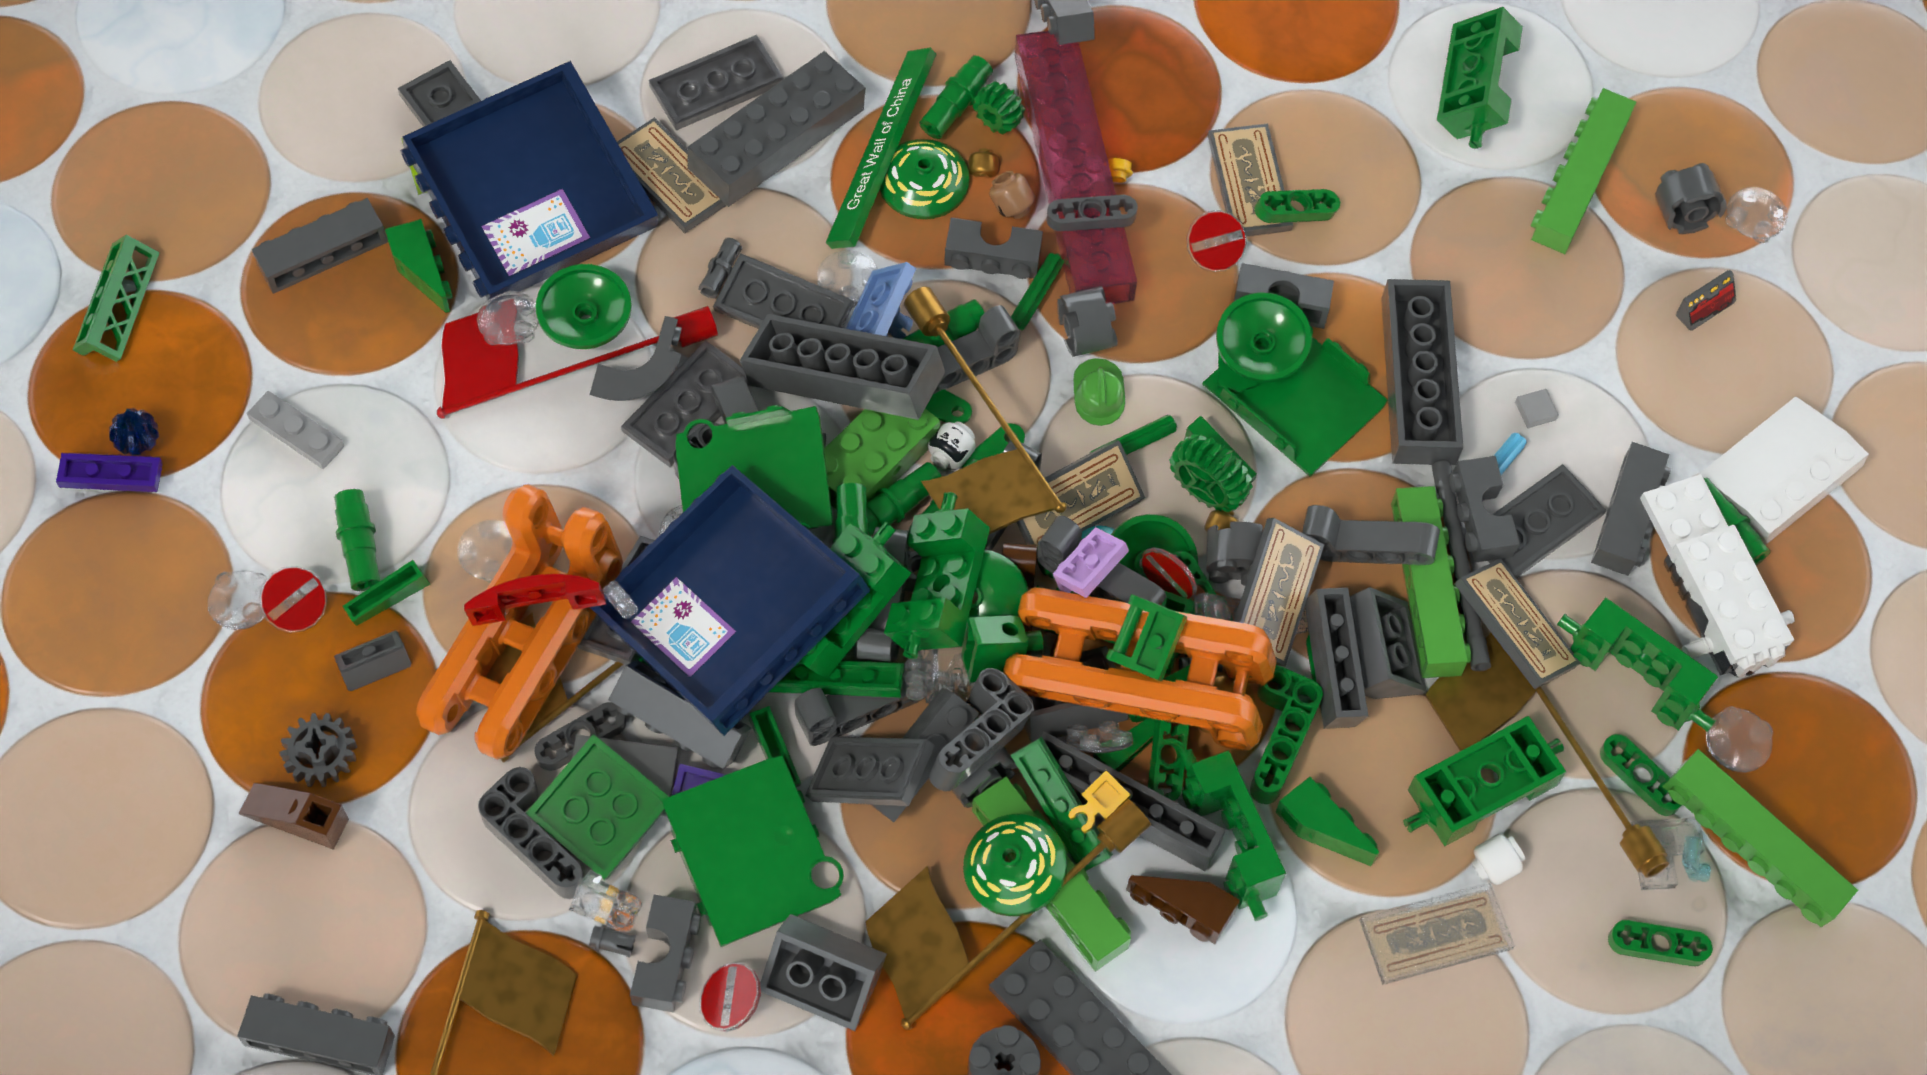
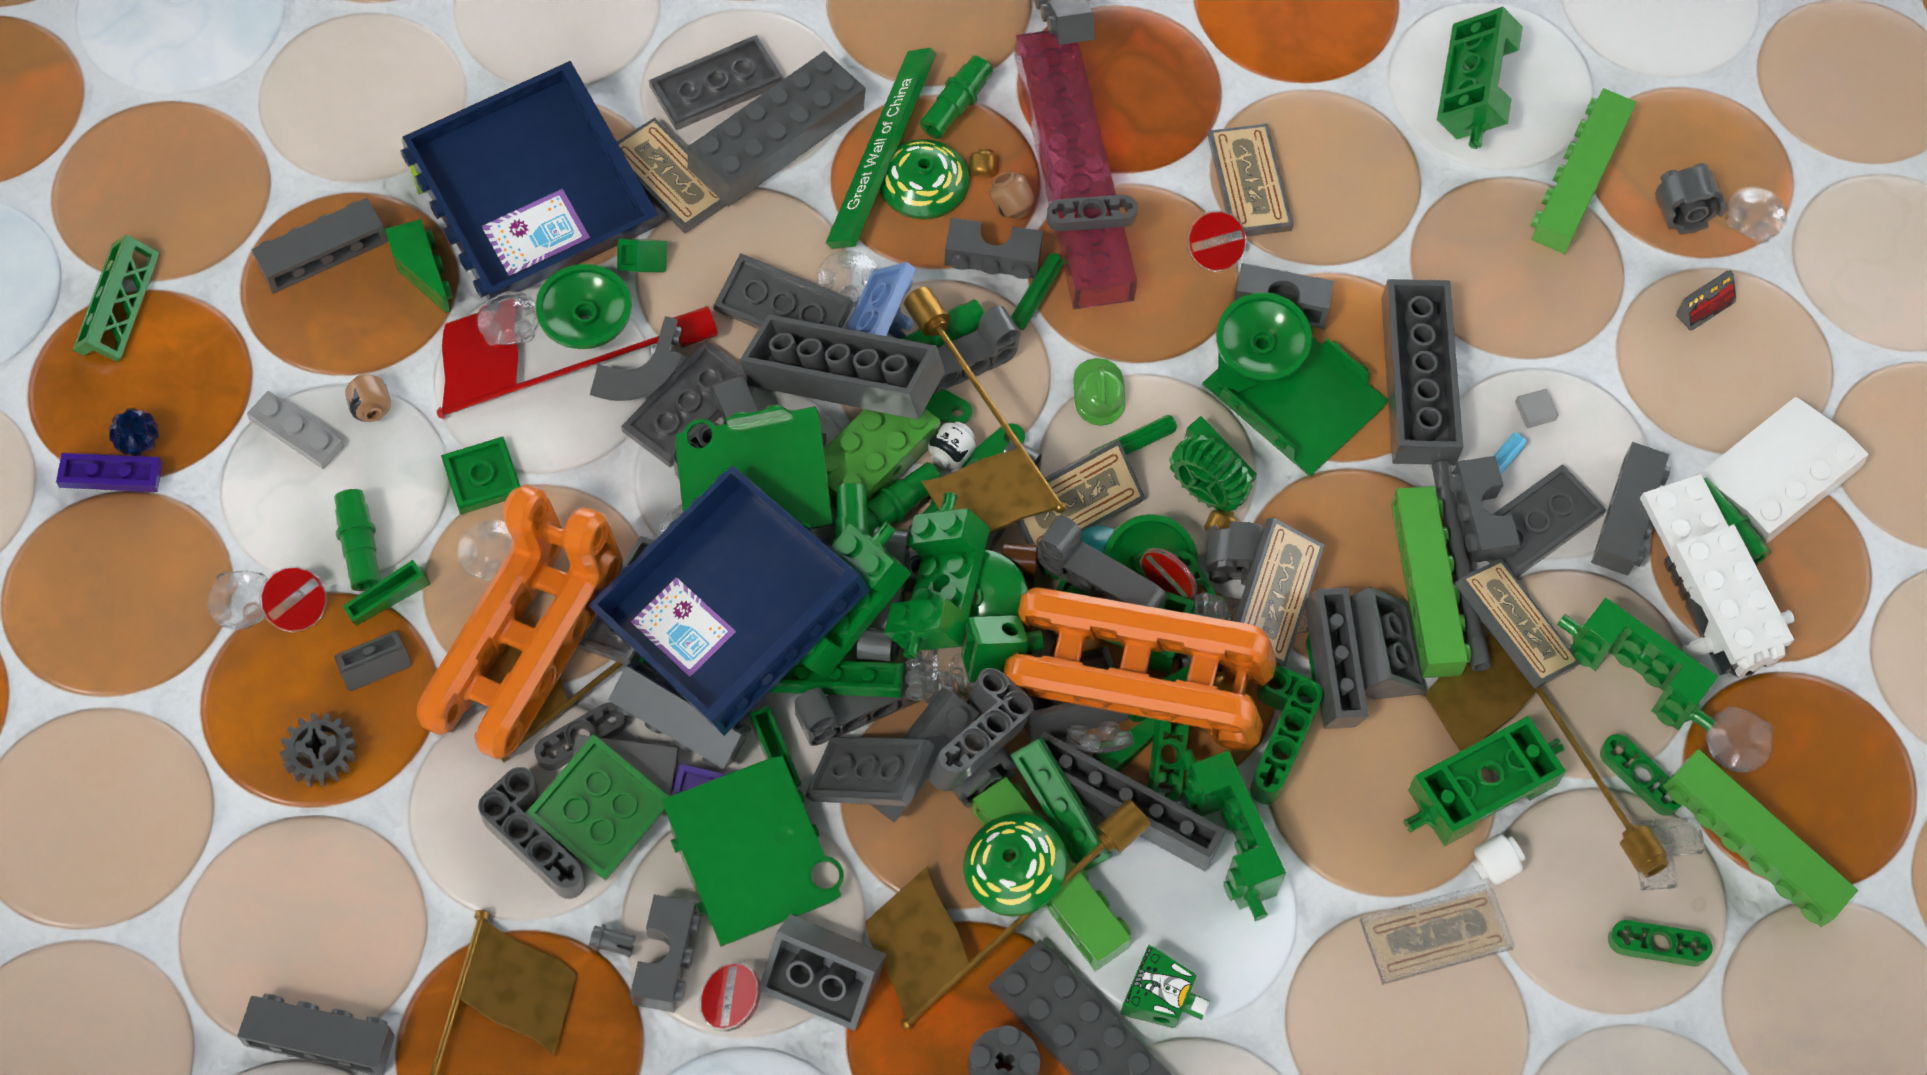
reddish brown slope [239,783,349,850] -> none
dark grey plate [398,60,481,127] -> none
red slope [464,574,606,626] -> none
clear leg [569,870,642,932] -> none
clear piece [603,581,638,619] -> none
dark grey pin [698,238,742,298] -> none
green gear [972,81,1026,135] -> none
lavender bracket [1053,527,1129,598] -> none
dark grey brick [1057,286,1118,357] -> none
yellow plate [1068,770,1131,833] -> none
yellow plate [1103,158,1133,183] -> none
green plate [1106,594,1188,681] -> none
reddish brown slope [1126,875,1240,944] -> none
green beam [1254,189,1340,223] -> none
green slope [1275,776,1380,866] -> none
dark grey beam [1302,505,1440,565] -> none
clear light blue arm [1682,835,1711,882] -> none
none -> medium nougat head [345,374,391,422]
none -> green tile [441,436,520,515]
none -> green panel [617,238,667,272]
none -> torso [1120,945,1210,1028]

